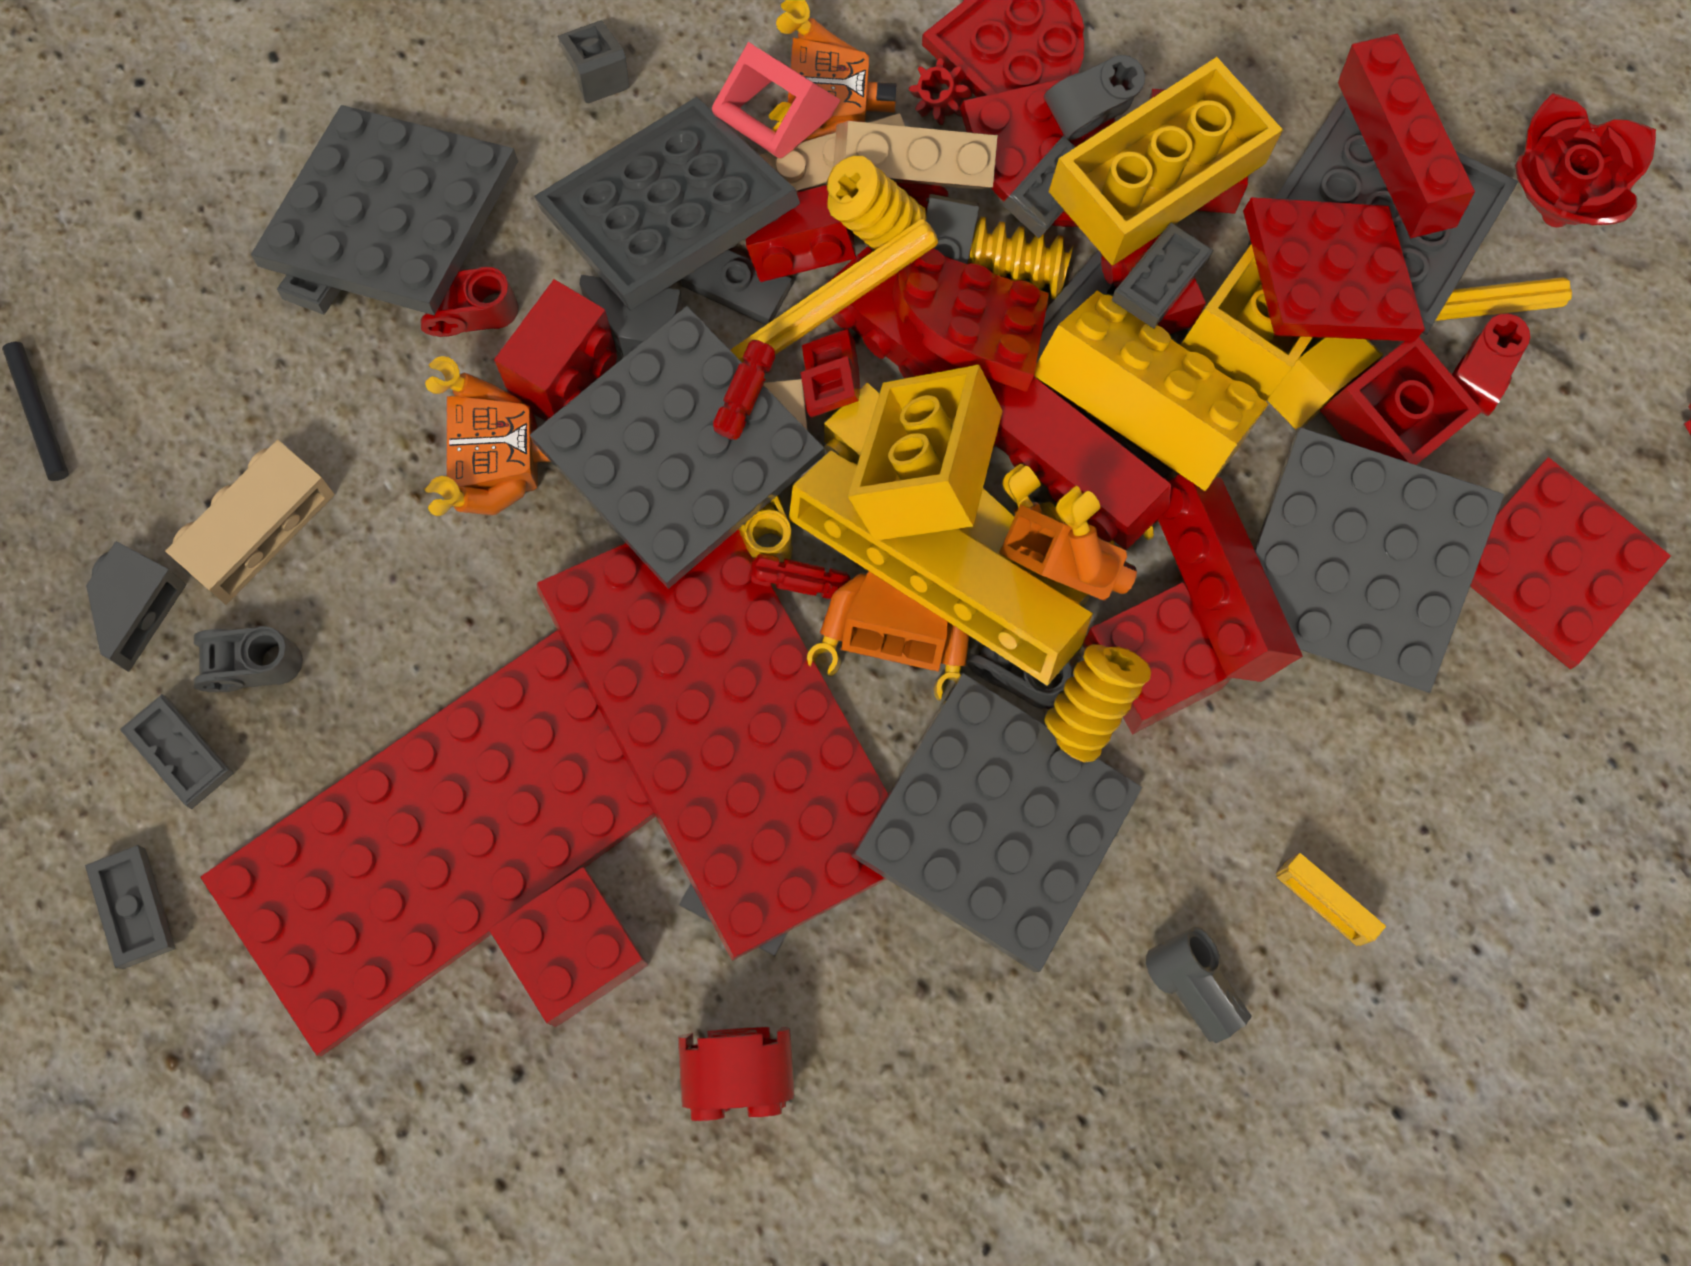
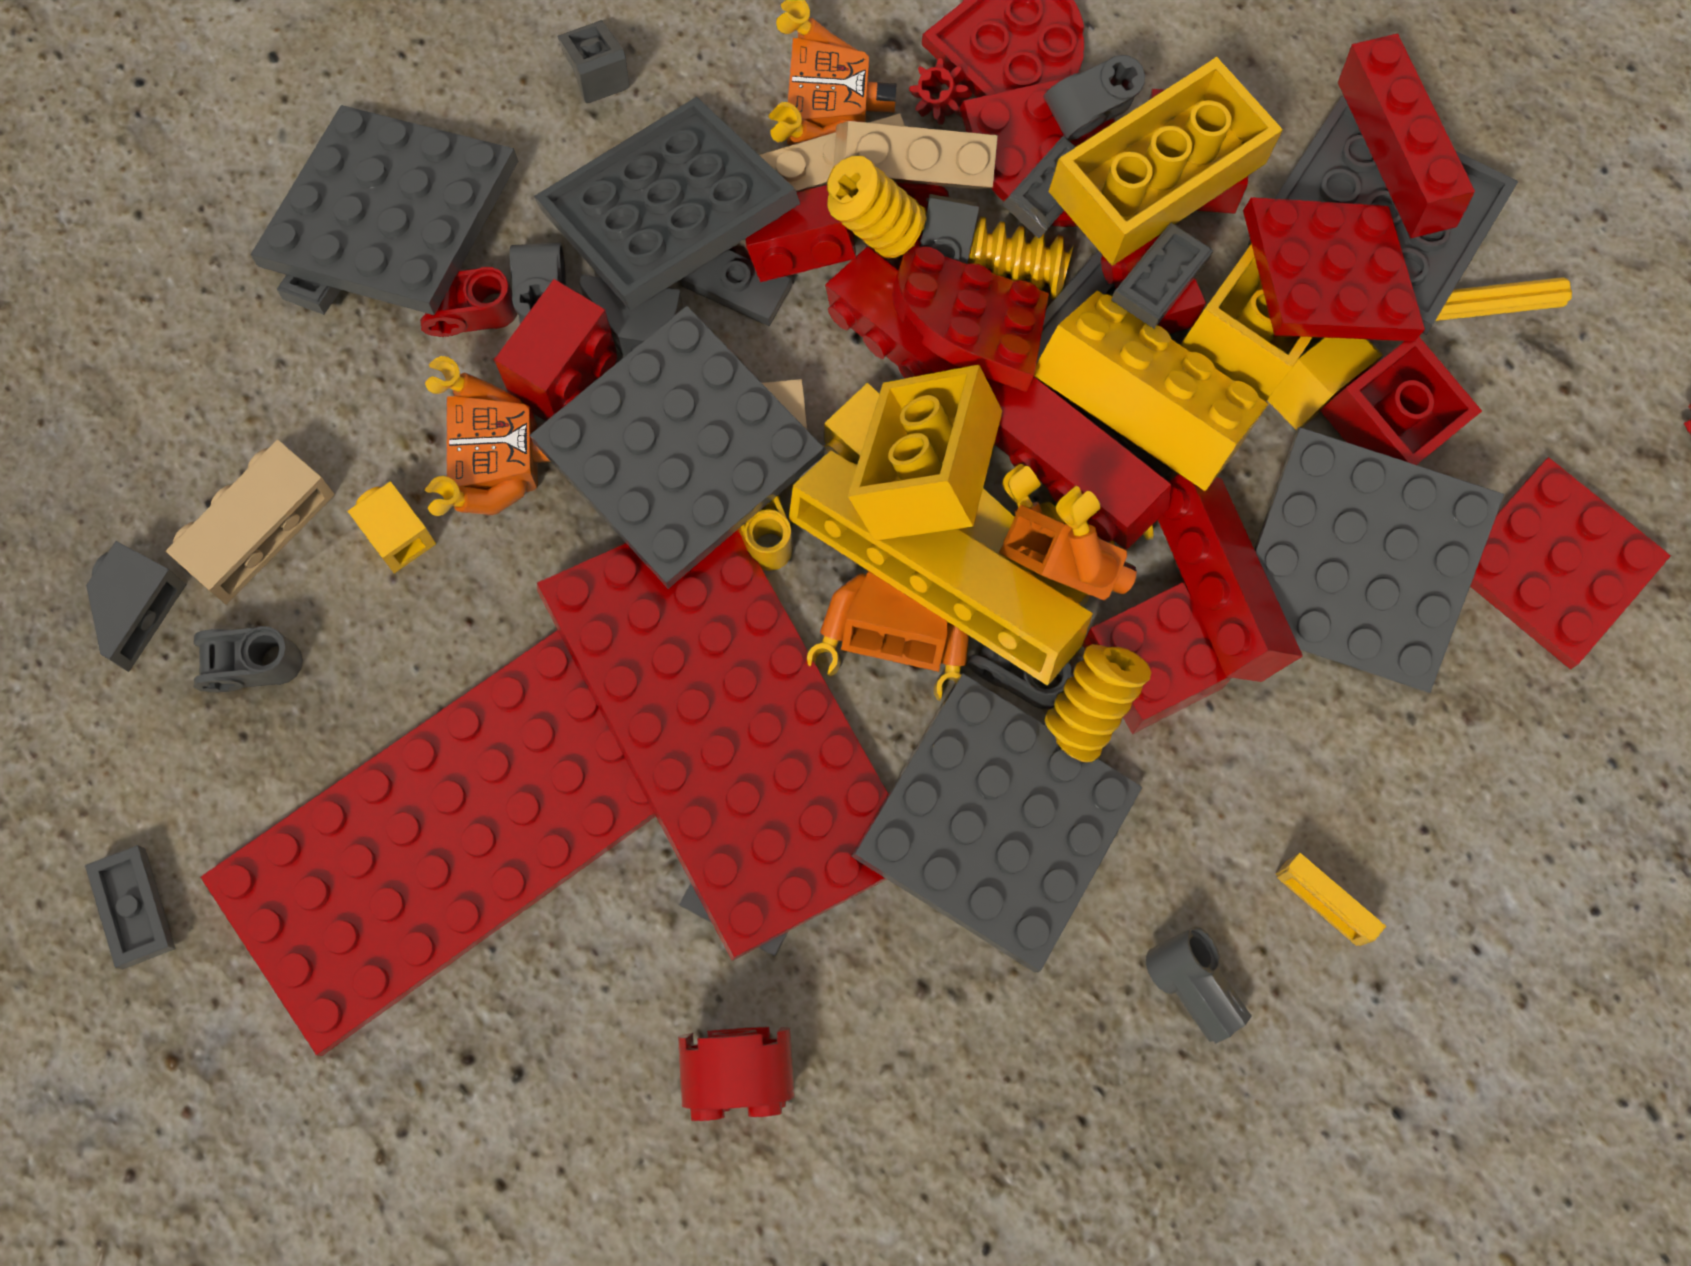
black bar [2,341,69,481] -> none
dark grey plate [120,694,234,809] -> none
red brick [488,867,648,1027] -> none
coral tile [712,42,840,158] -> none
red axle [713,340,775,440] -> none
yellow axle [730,219,938,363] -> none
red axle [750,554,850,599] -> none
red slope [800,329,860,417] -> none
red piece [1452,313,1530,417] -> none
red brick [1515,93,1656,228] -> none
none -> yellow brick [347,481,436,574]
none -> dark grey piece [510,242,566,324]

